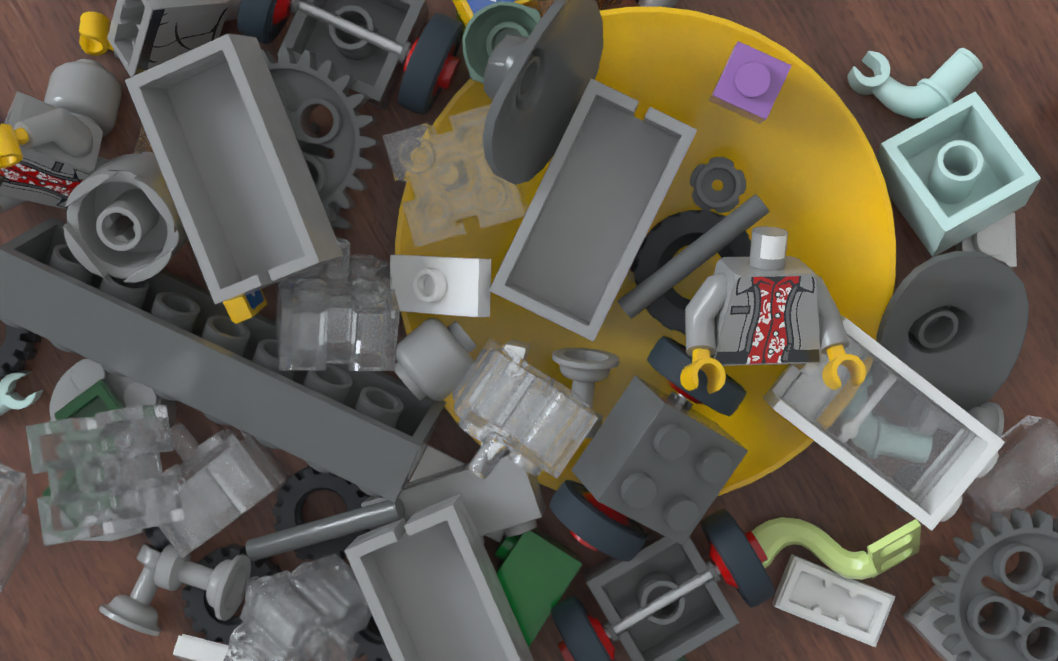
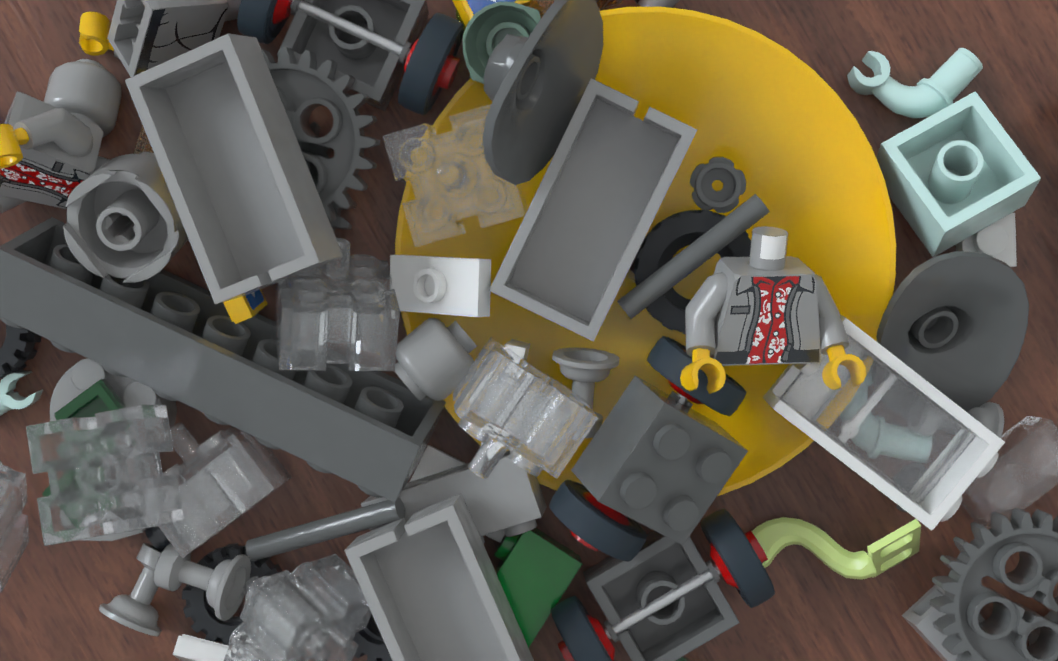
black tyre [273,466,370,564] -> none
medium lavender brick [709,41,792,124] -> none
white plate [771,554,895,647] -> none

